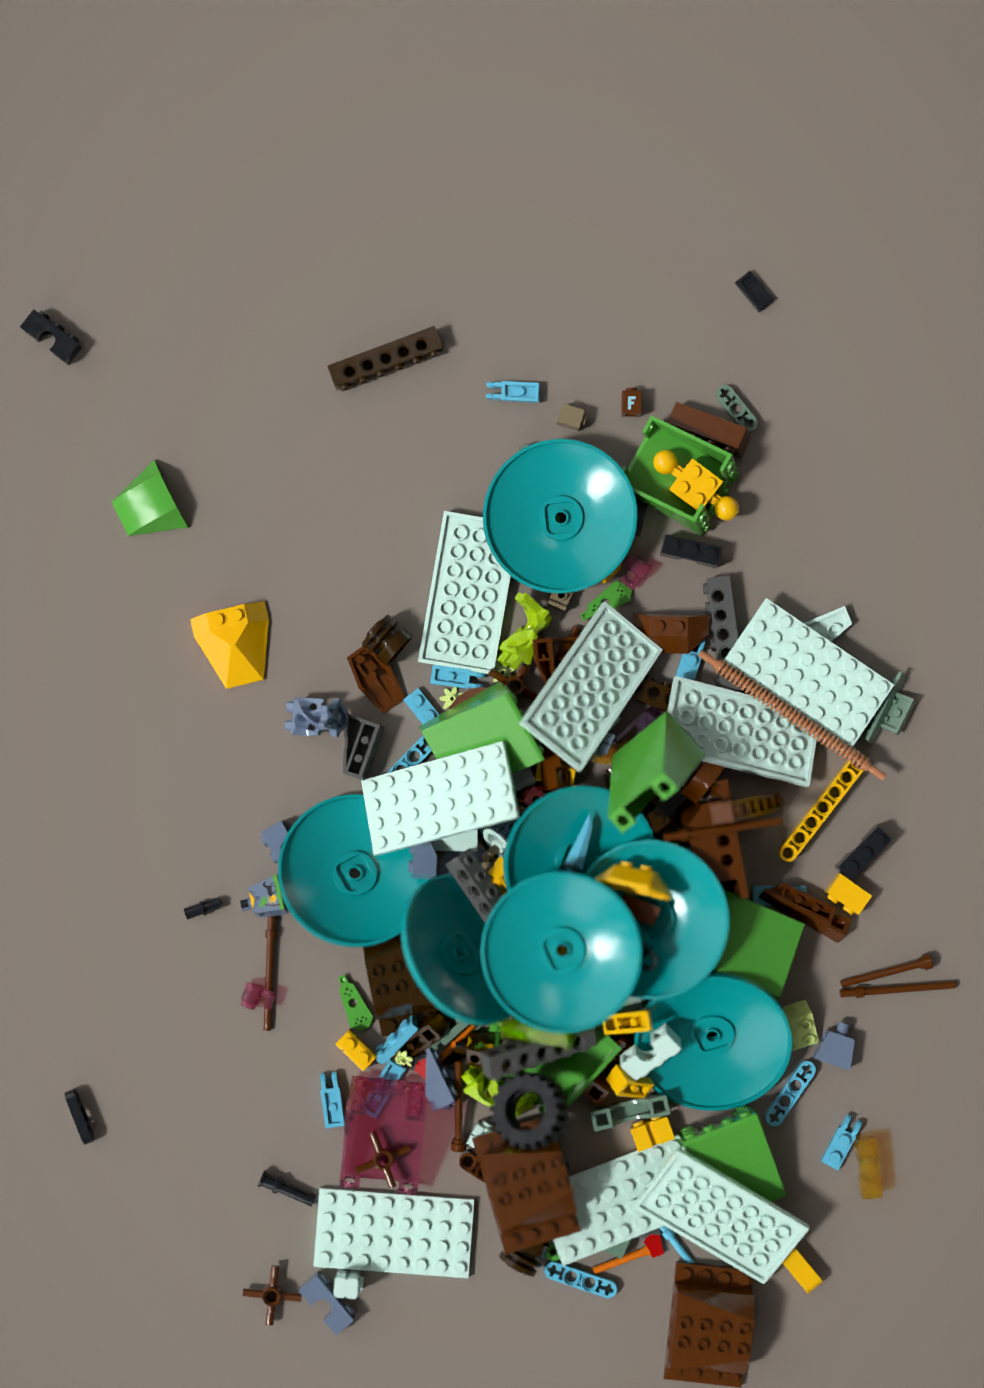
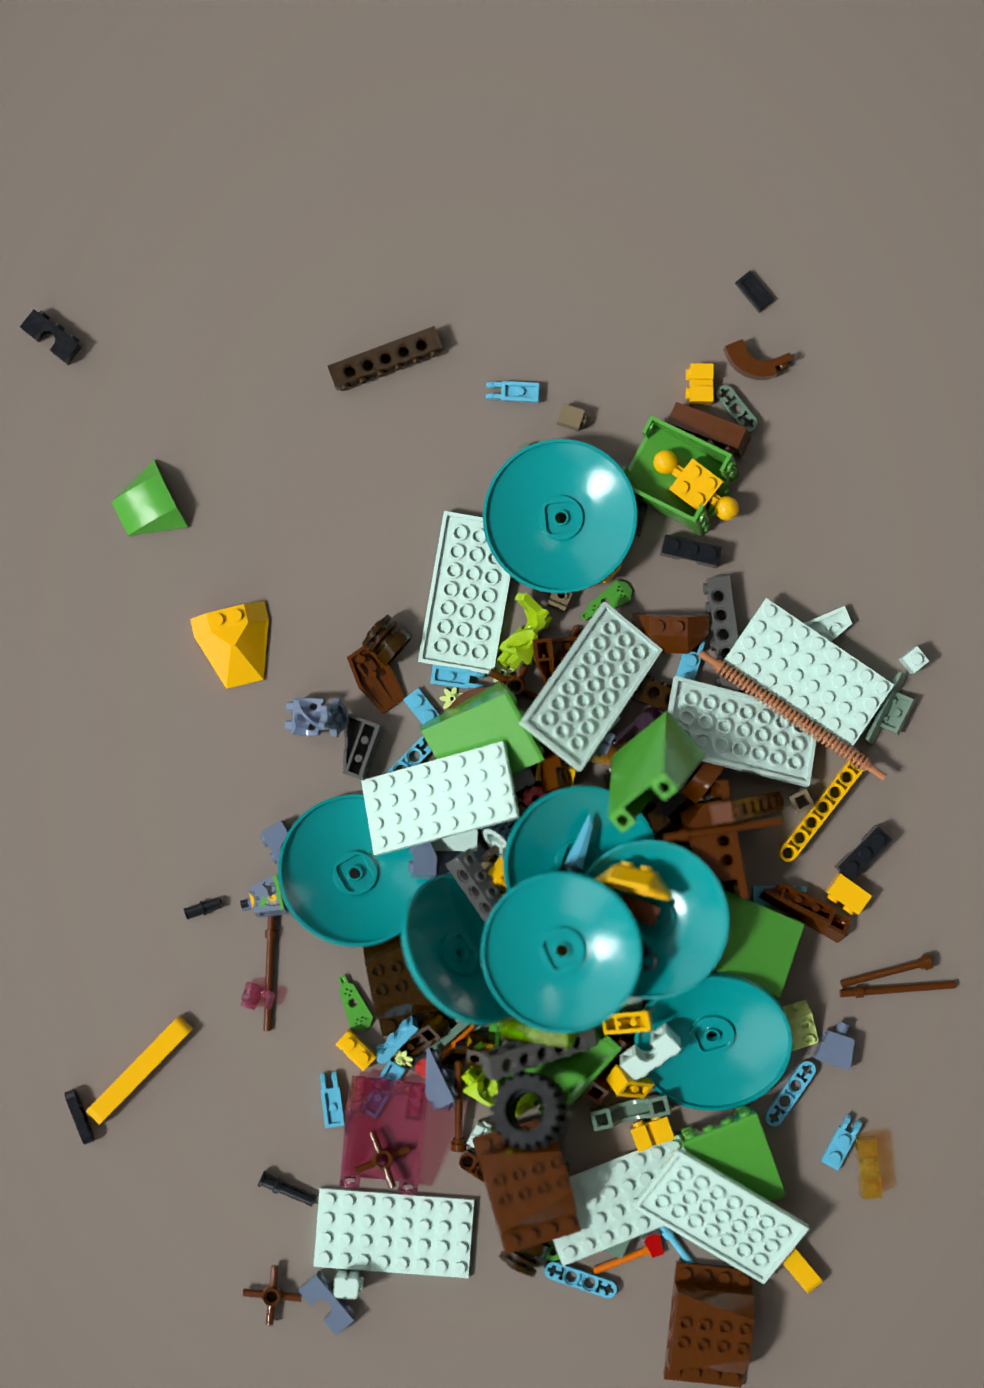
clear pink piece [619,553,653,590] -> none
reddish brown brick [621,388,641,417] -> none
none -> yellow beam [86,1015,193,1125]
none -> yellow brick [685,363,714,405]
none -> reddish brown arch [723,339,793,380]
none -> dark tan brick [786,788,815,814]
none -> light aqua brick [898,646,929,674]

